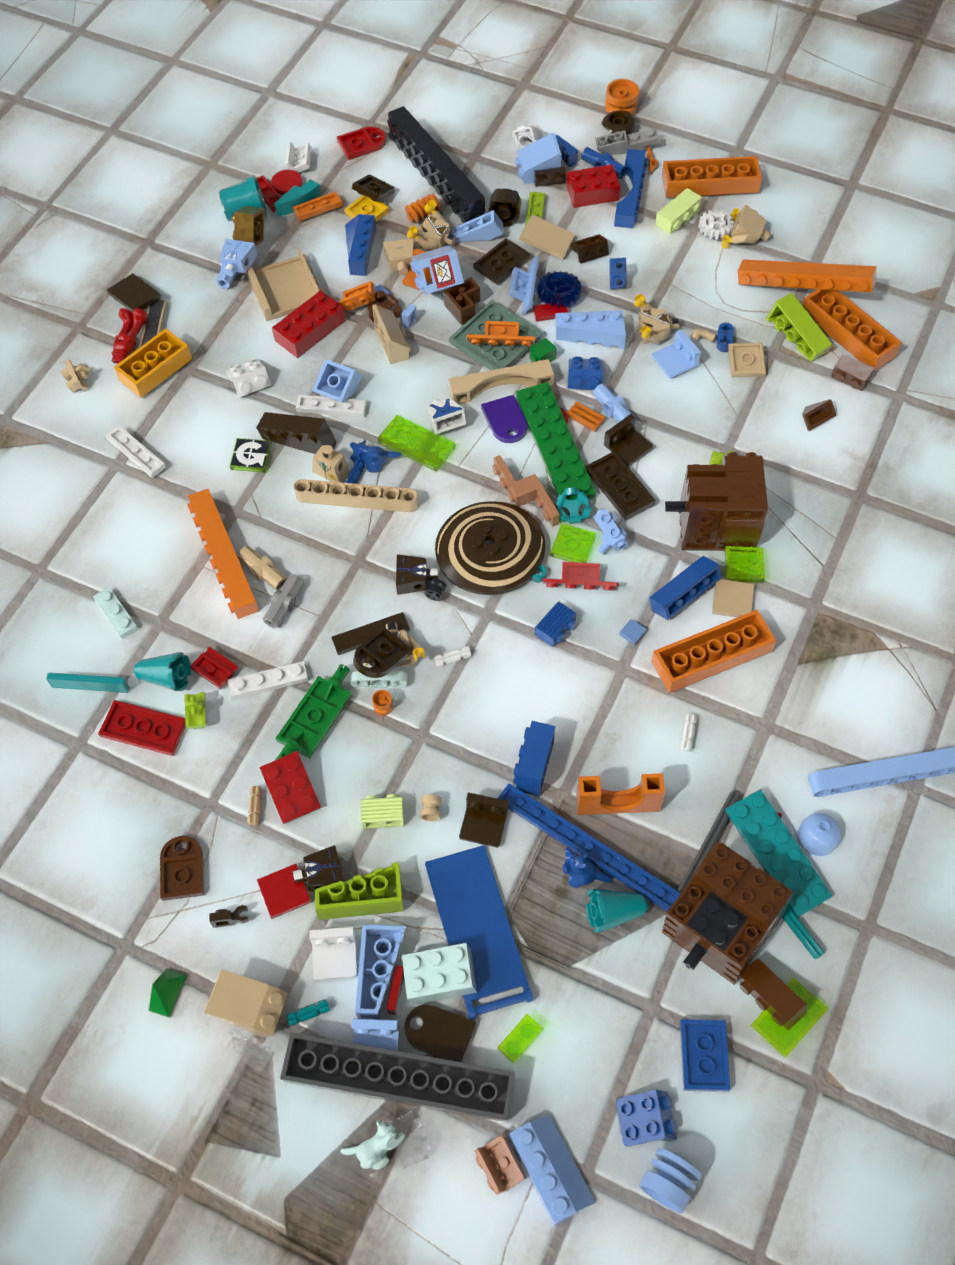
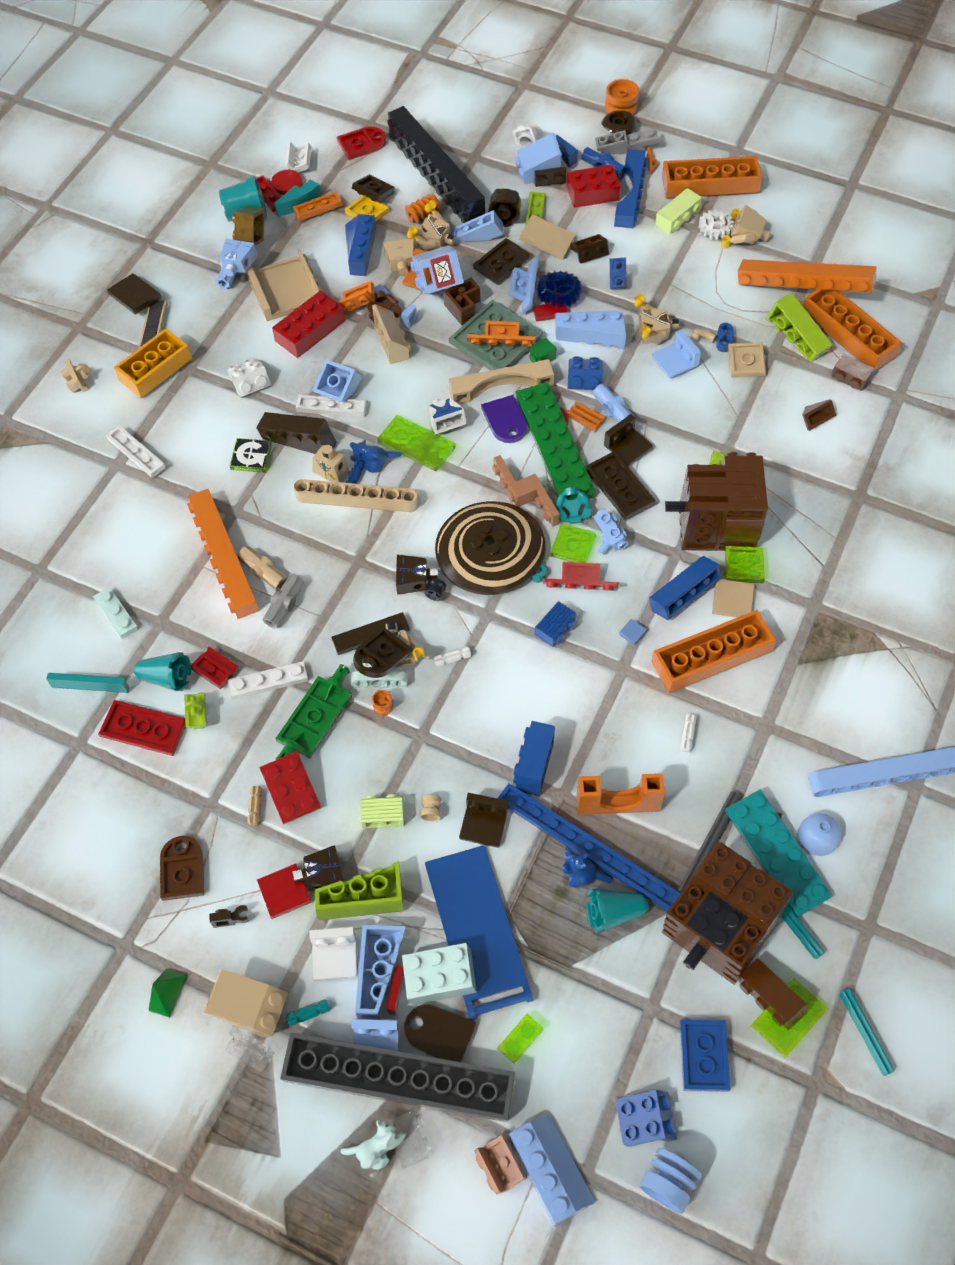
red piece [111,308,149,364] -> none
none -> teal axle [840,988,894,1076]

